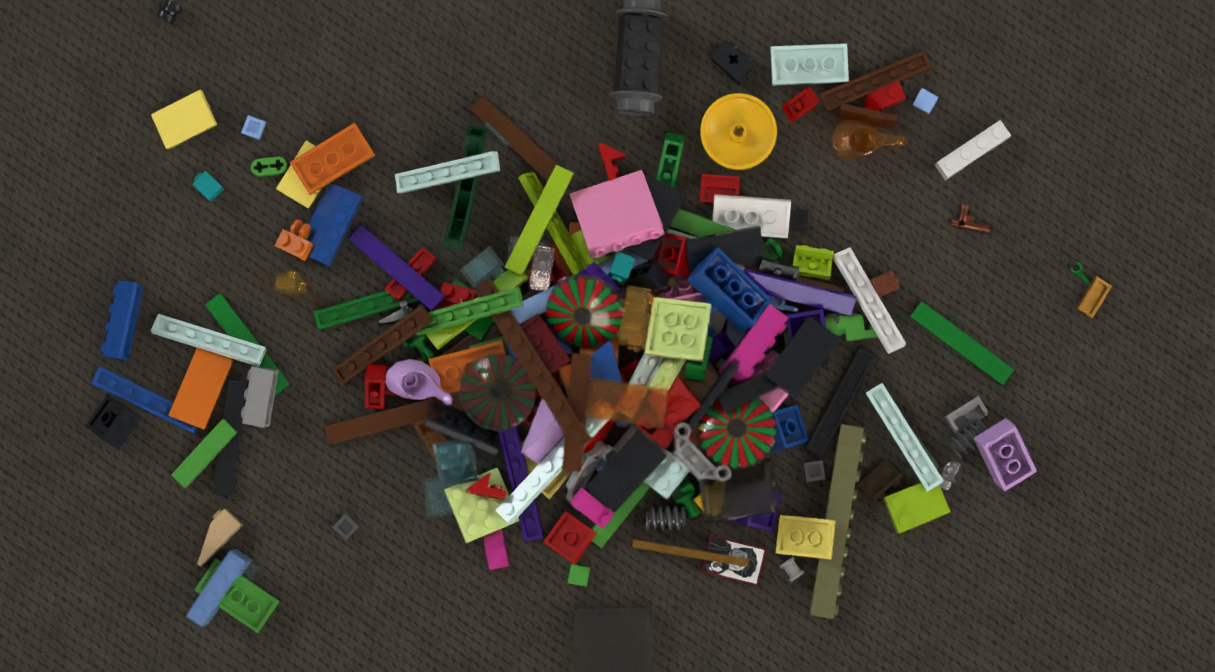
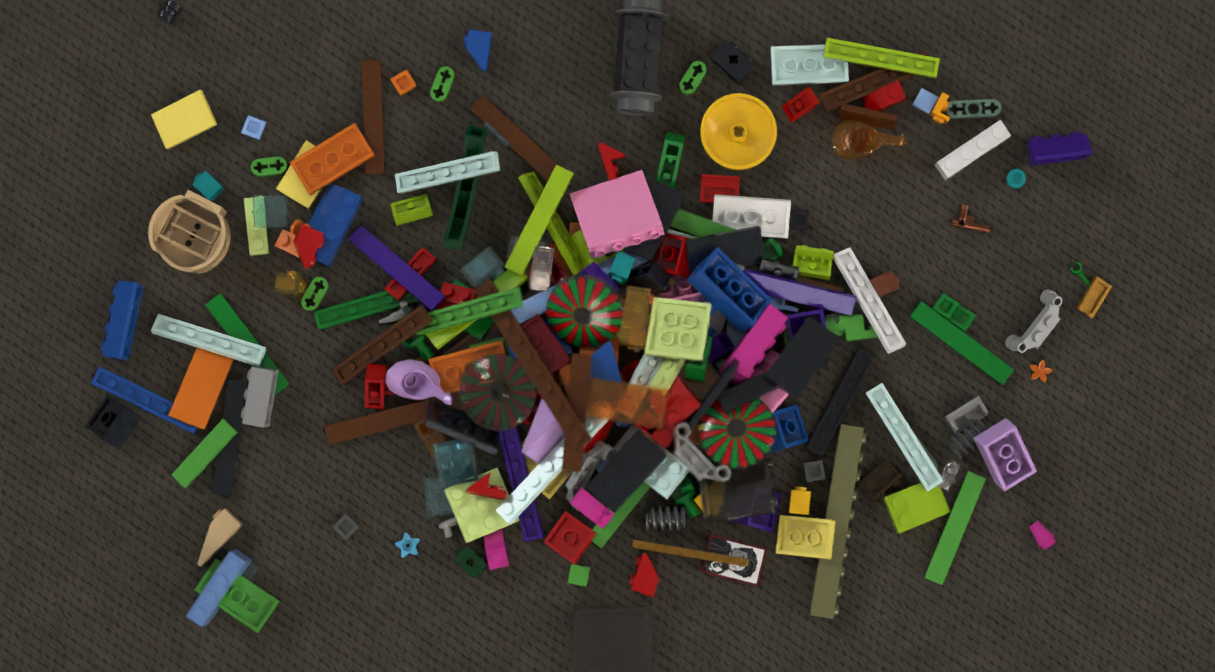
light grey bush [779,557,804,582] -> none
none -> tan piece [148,190,231,274]
none -> yellowish green plate [244,196,269,256]
none -> clear light blue piece [252,196,289,228]
none -> red slope [293,224,325,269]
none -> bright green beam [301,277,329,311]
none -> reddish brown tile [362,60,385,175]
none -> orange plate [390,69,417,96]
none -> lime slope [391,194,433,226]
none -> medium azure plate [395,533,420,558]
none -> bright green beam [430,67,455,102]
none -> light grey bar [439,517,458,538]
none -> dark green head [454,546,488,579]
none -> blue slope [463,29,492,73]
none -> red slope [628,553,659,597]
none -> bright green beam [679,61,706,95]
none -> yellow brick [788,487,811,515]
none -> lime plate [823,38,940,78]
none -> bright green tile [924,471,986,585]
none -> light orange bracket [930,92,950,124]
none -> green slope [933,293,976,332]
none -> sand green beam [945,99,1001,119]
none -> light grey plate [1005,289,1062,353]
none -> teal tile [1006,169,1026,189]
none -> dark purple slope [1026,132,1092,166]
none -> dark pink cone [1029,521,1056,550]
none -> orange plant [1030,360,1053,383]

